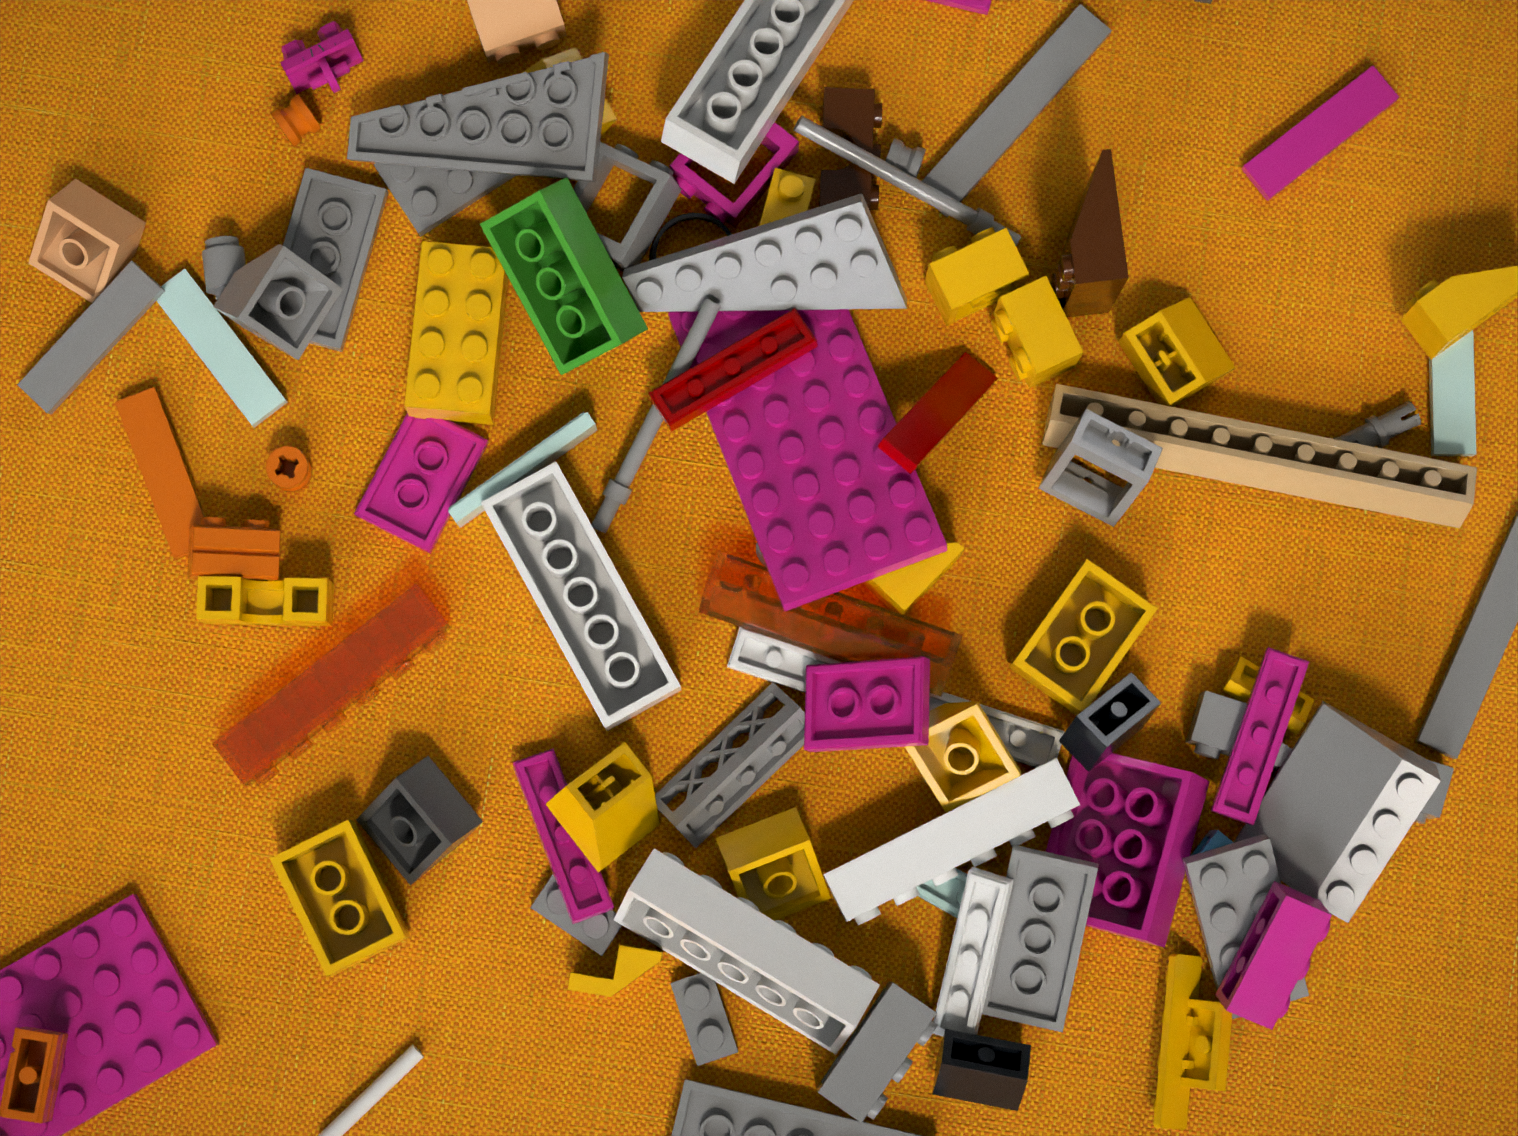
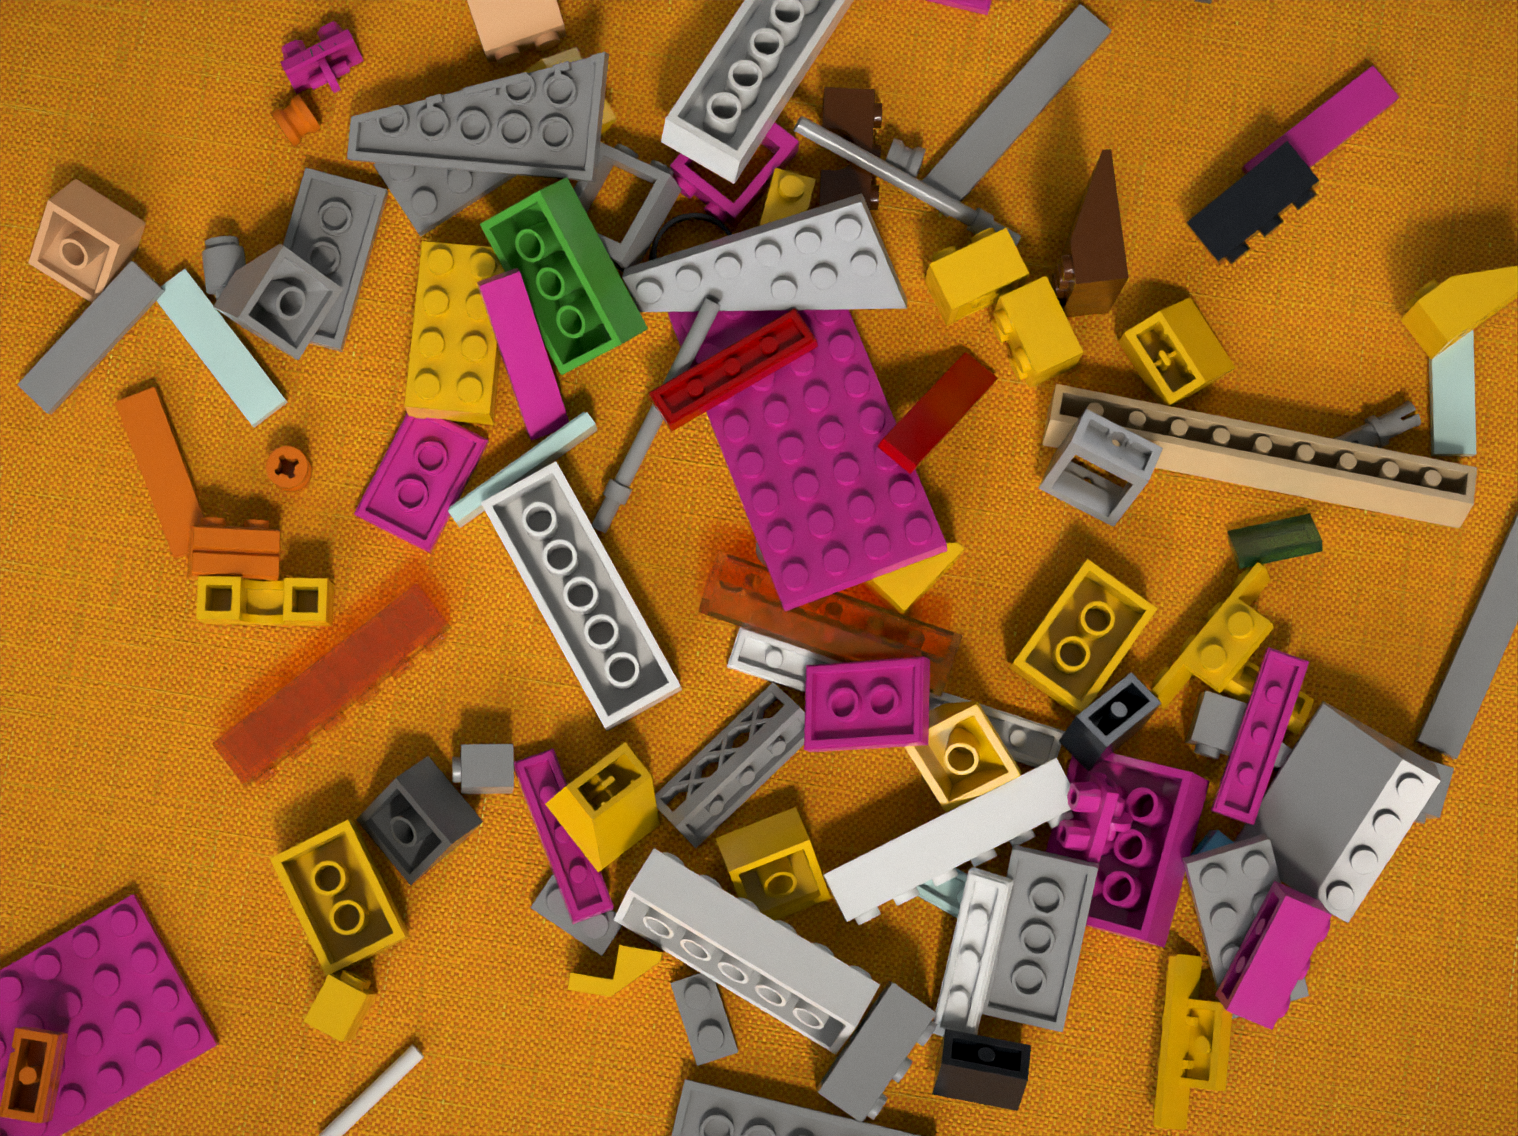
none -> yellow brick [303,970,378,1042]
none -> light grey brick [452,744,514,794]
none -> dark pink tile [477,268,569,440]
none -> dark pink hips [1056,772,1133,863]
none -> yellow bracket [1151,562,1274,709]
none -> black brick [1186,141,1319,265]
none -> clear green tile [1227,513,1323,569]

